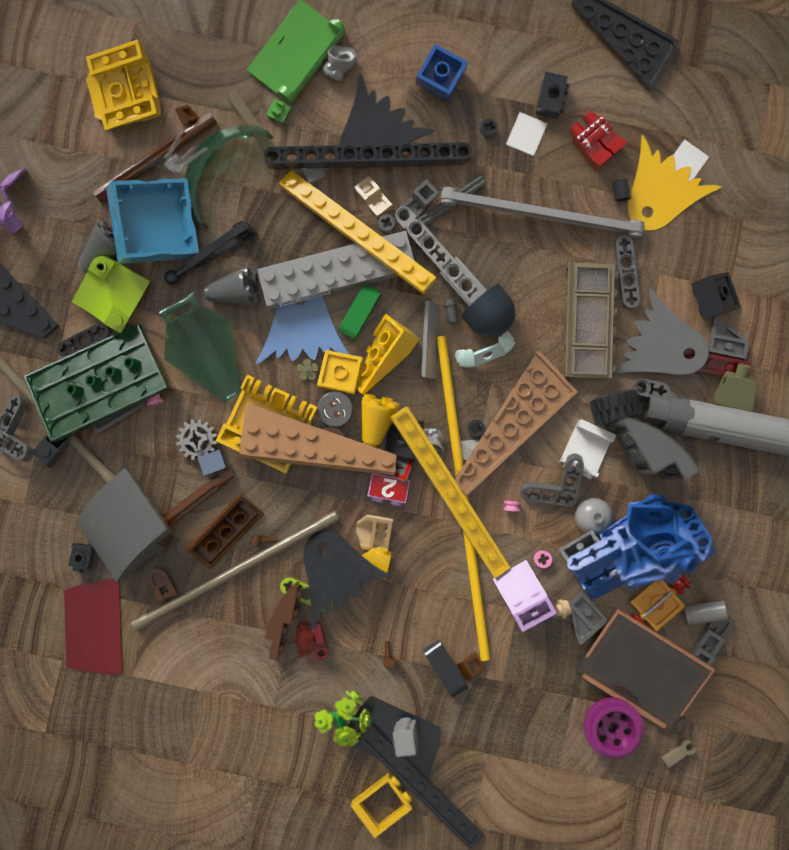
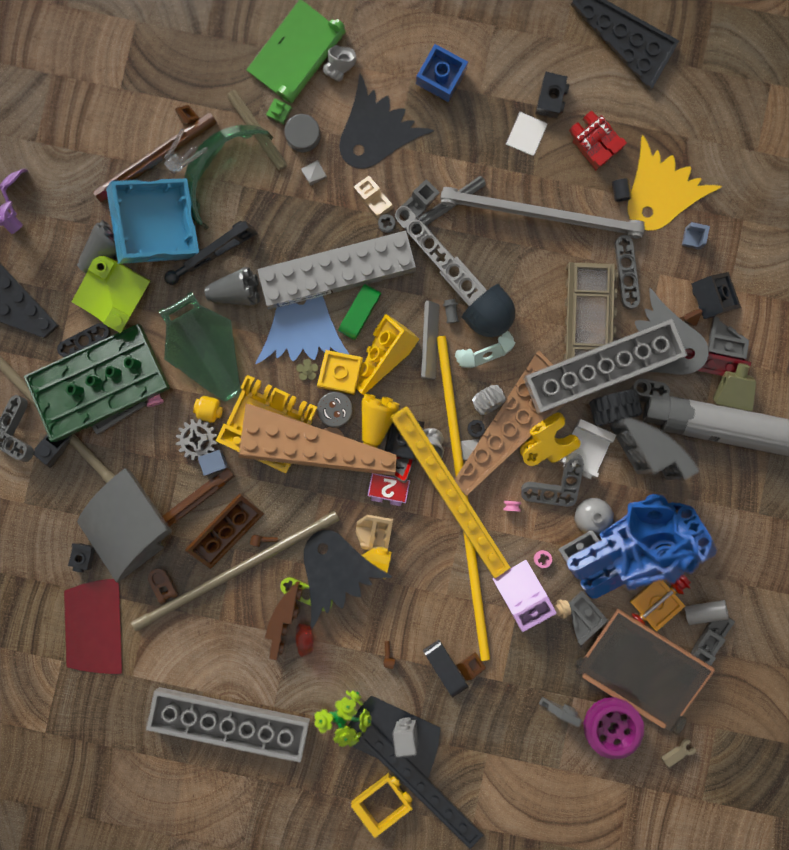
yellow slope [86,39,161,131] -> none
black beam [264,142,472,169] -> none
yellow plate [279,170,436,294] -> none
dark red plate [310,621,330,661] -> none
black bush [480,118,498,138] -> none
white sticker [673,140,709,181] -> none
none -> light grey brick [146,687,310,762]
none -> yellow head [193,396,223,423]
none -> dark grey head [284,114,320,152]
none -> light grey gear [472,385,506,415]
none -> yellow piece [520,412,581,466]
none -> light grey brick [523,319,687,414]
none -> dark grey wing [539,697,582,727]
none -> reddish brown slope [680,309,702,326]
none -> sand blue panel [682,222,710,249]

